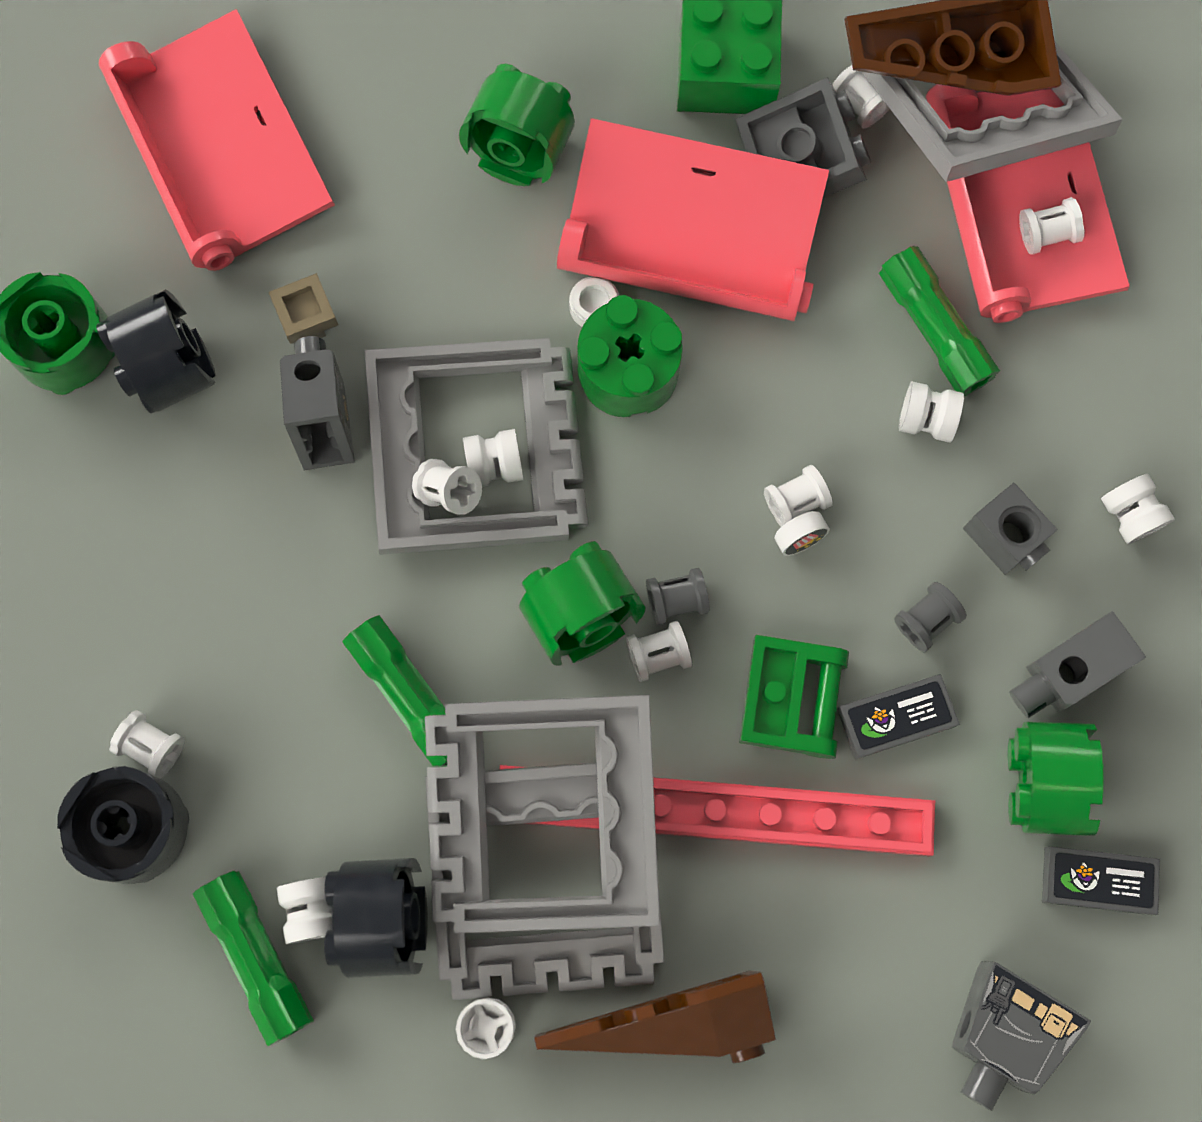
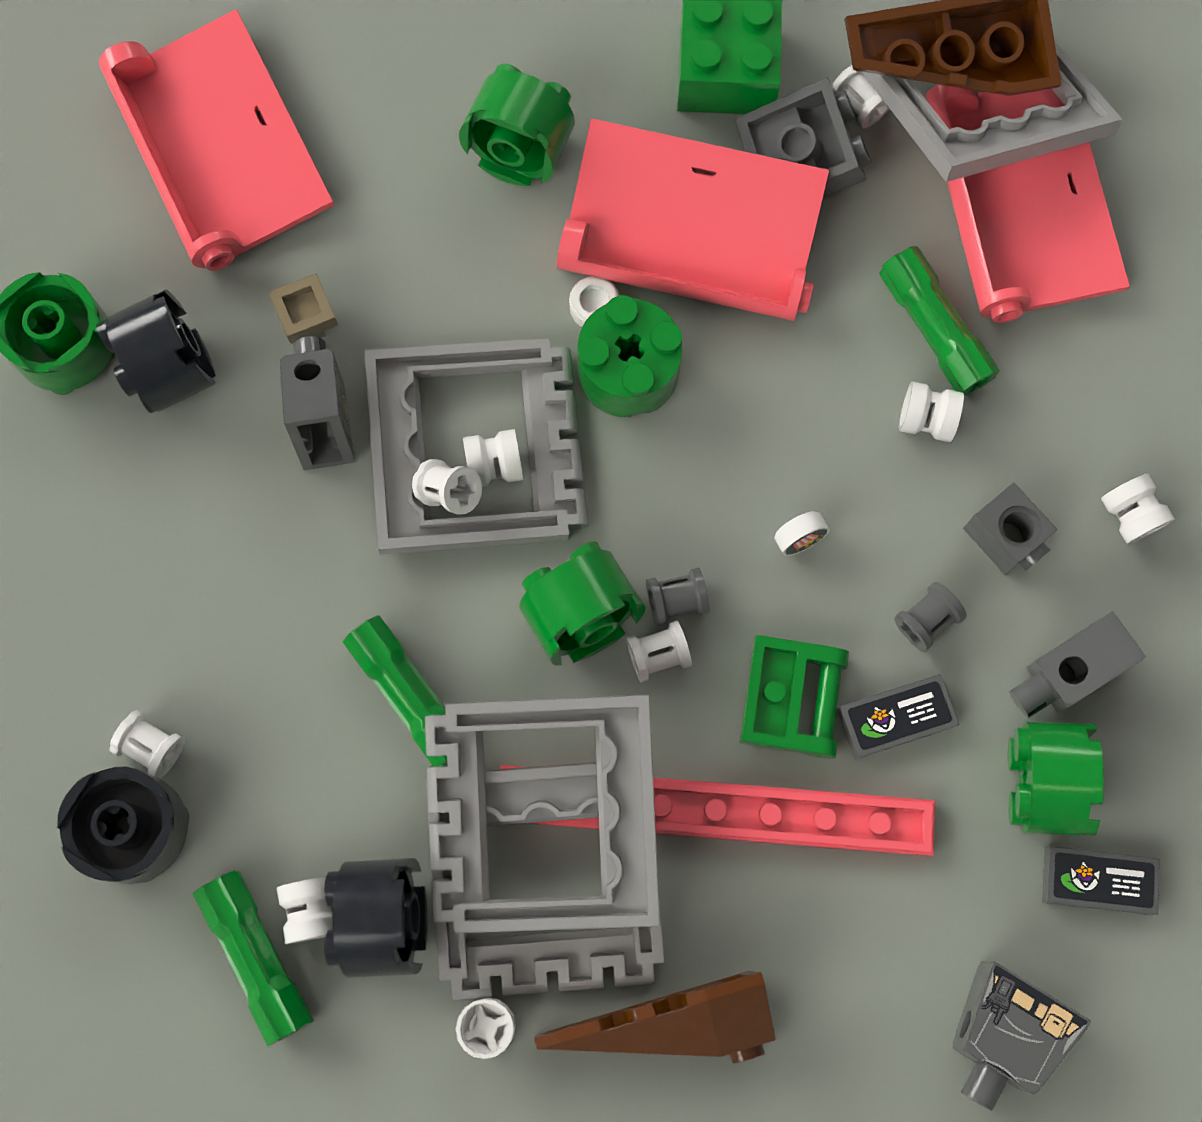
white bush [764,465,832,527] -> none
white bush [1019,197,1084,255] -> none

